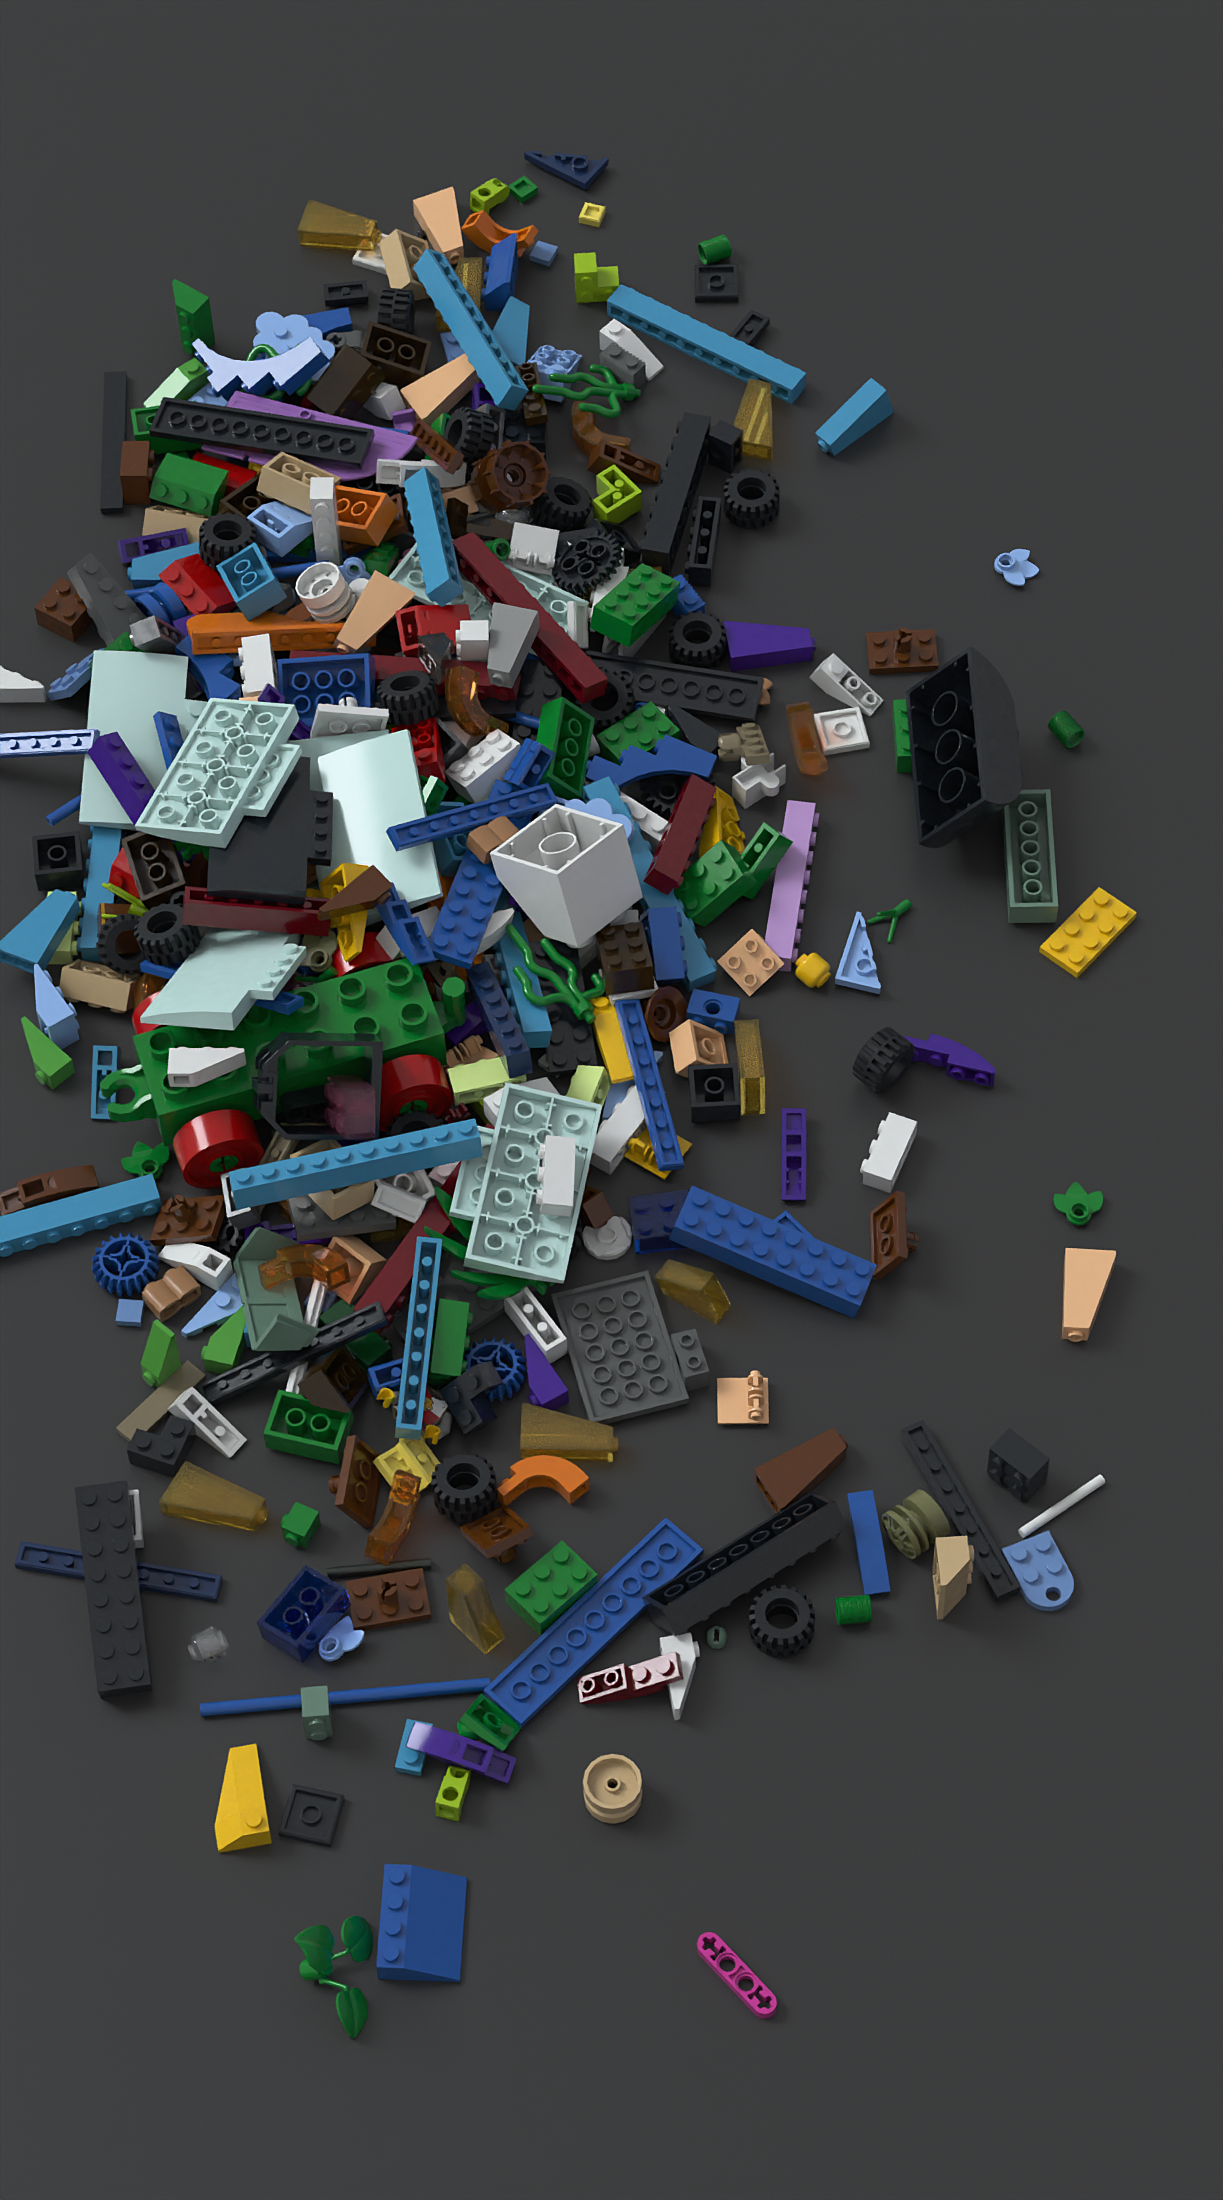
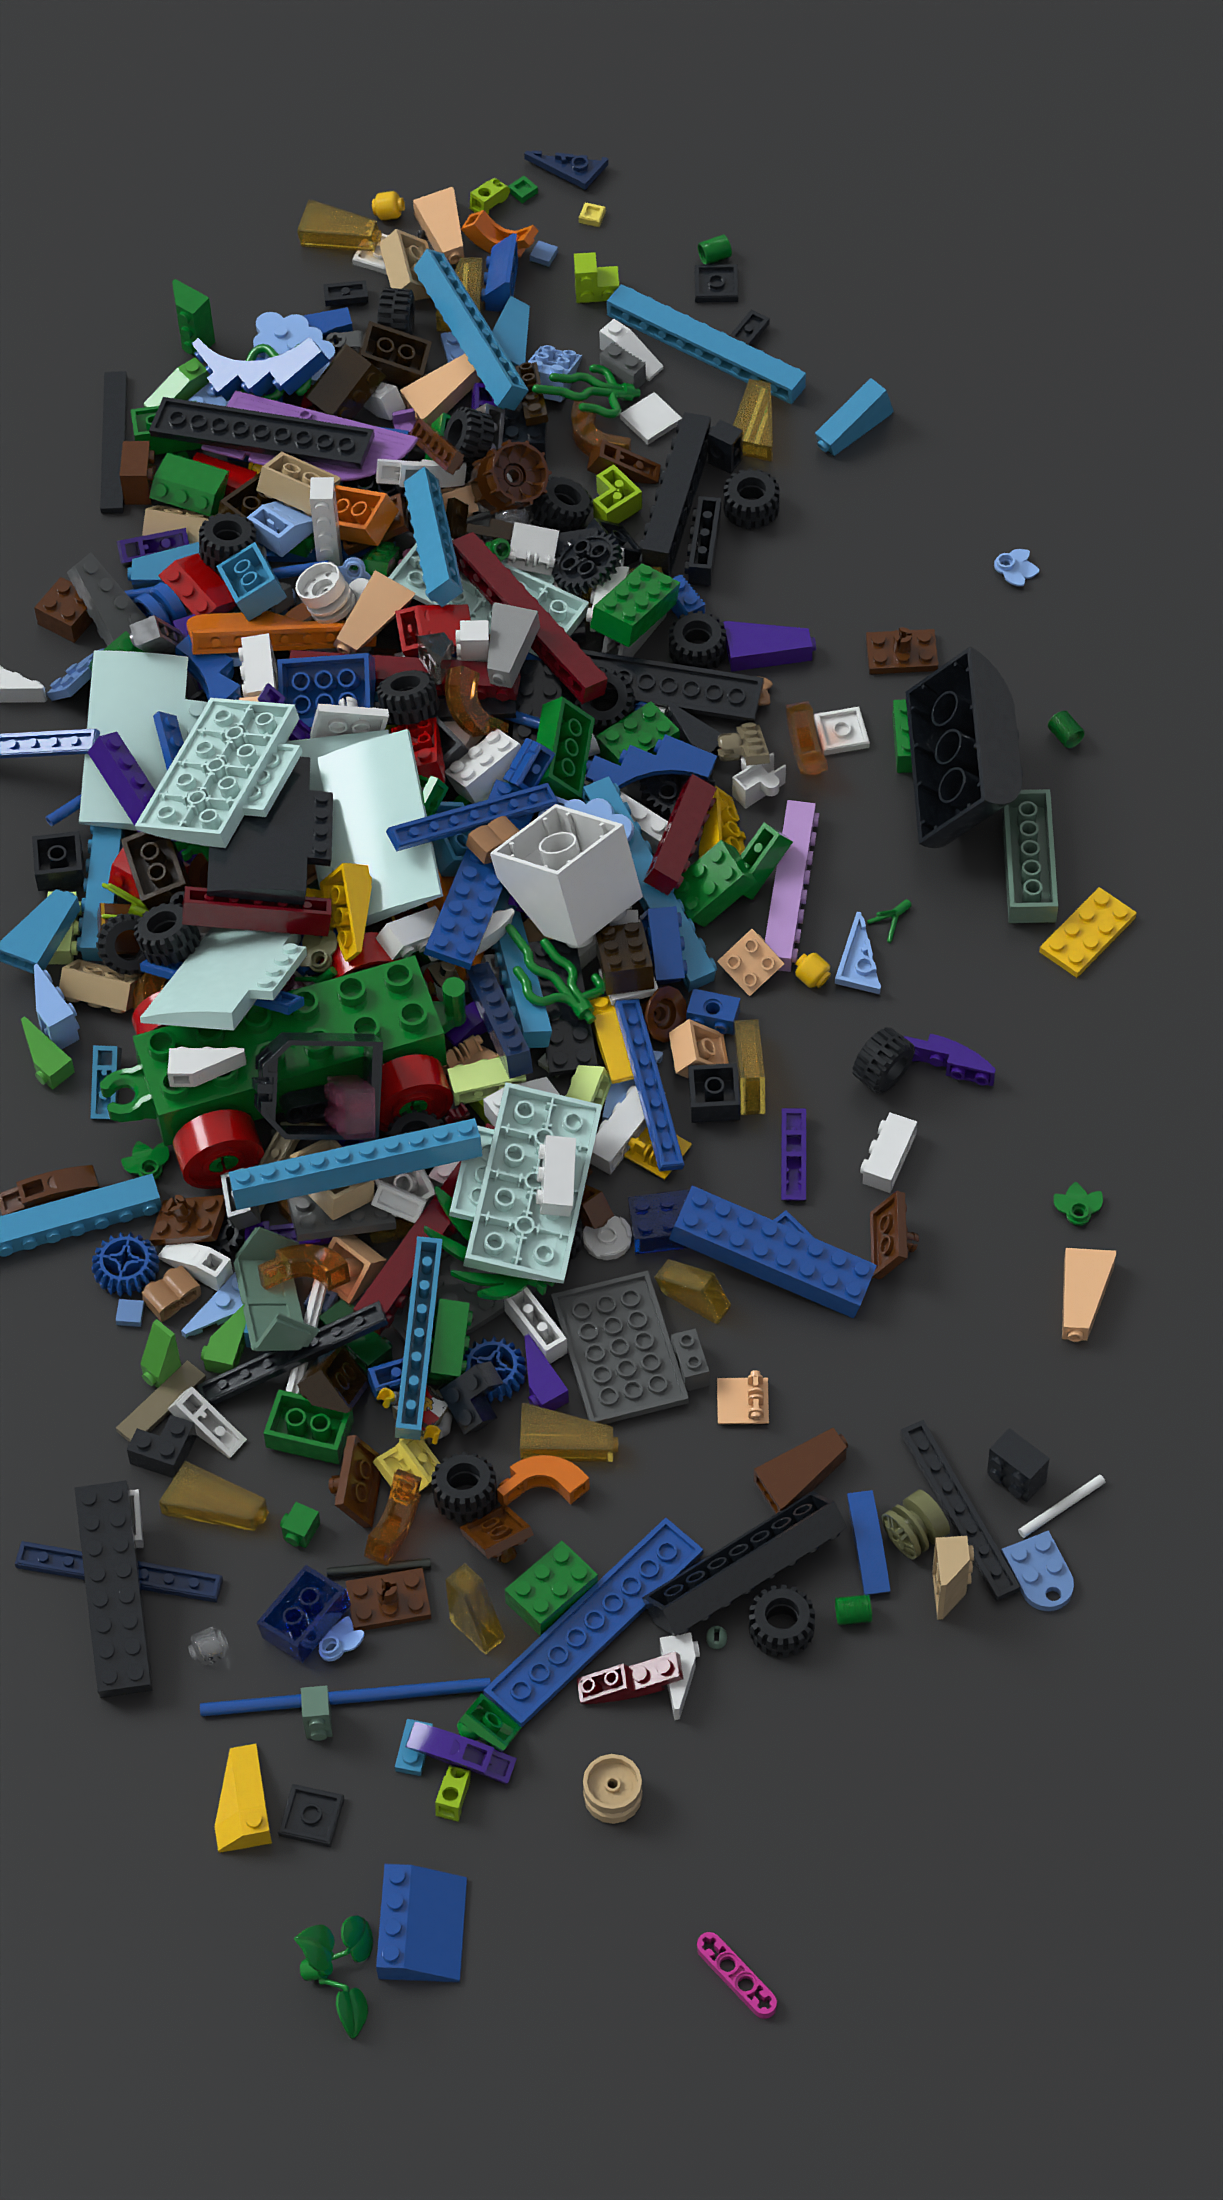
reddish brown slope [317,865,393,921] -> none
blue slope [376,882,436,965] -> none
white tile [567,601,589,649] -> none
white slope [809,653,883,717] -> none
none -> yellow head [372,191,405,221]
none -> white tile [620,392,682,445]

